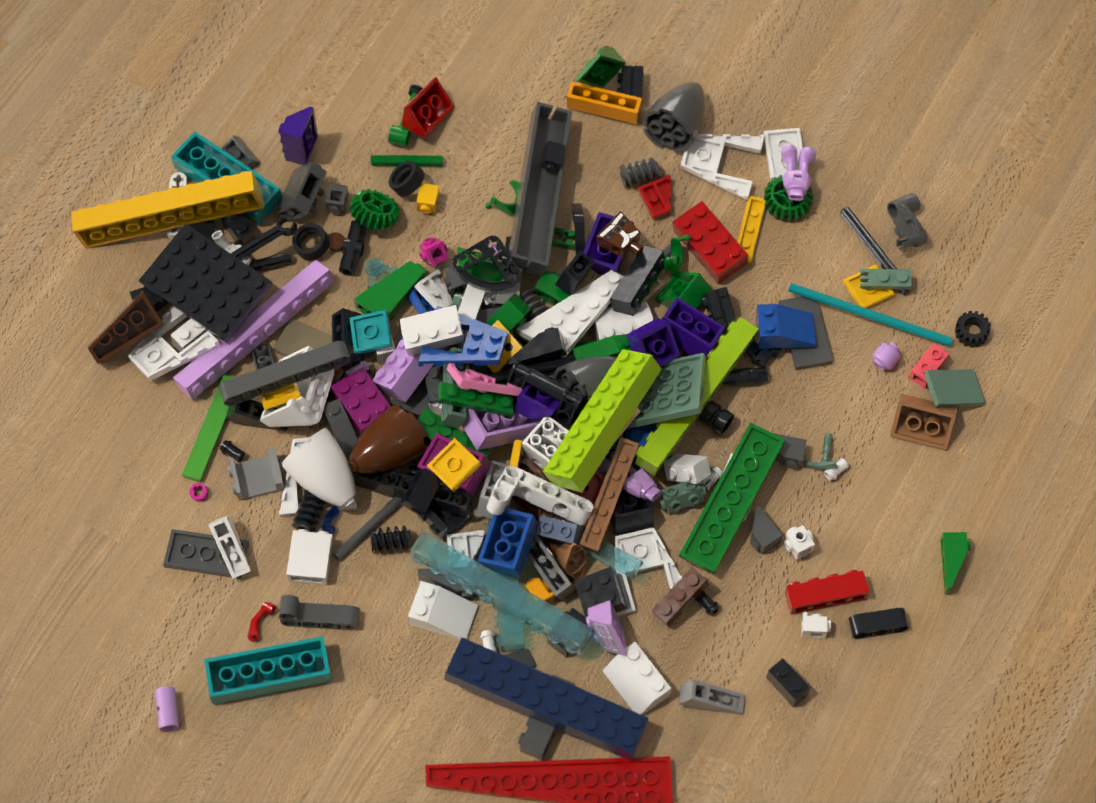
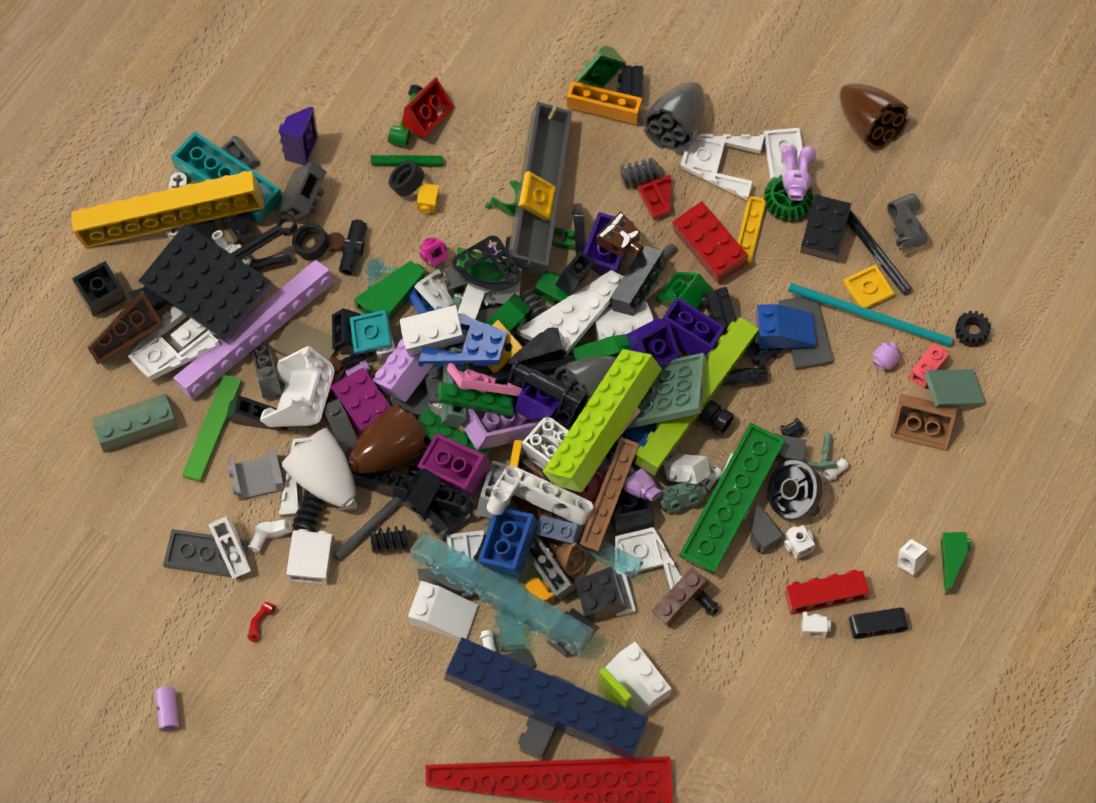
dark pink bush [189,483,208,502] -> none
teal brick [204,636,332,705] -> none
dark grey beam [219,341,350,406] -> none
black pin [220,440,245,462] -> none
yellow tile [261,383,301,410] -> none
dark grey beam [279,595,360,630] -> none
clear blue arm [322,506,340,535] -> none
dark grey brick [325,183,349,214] -> none
green gear [350,189,400,231] -> none
yellow tile [427,438,482,492] -> none
black brick [540,140,566,172] -> none
lavender slope [586,600,627,655] -> none
green helmet [664,235,691,275] -> none
light grey slope [679,680,745,714] -> none
black brick [766,658,810,707] -> none
sand green hinge [860,269,912,290] -> none
none -> black brick [72,261,126,317]
none -> sand green slope [92,394,177,453]
none -> white arm [248,519,293,553]
none -> yellow tile [519,171,556,221]
none -> lime tile [597,667,631,710]
none -> black piece [767,460,822,520]
none -> black bush [780,418,805,437]
none -> black brick [800,194,852,262]
none -> reddish brown cylinder [840,84,909,150]
none -> white brick [897,539,927,576]

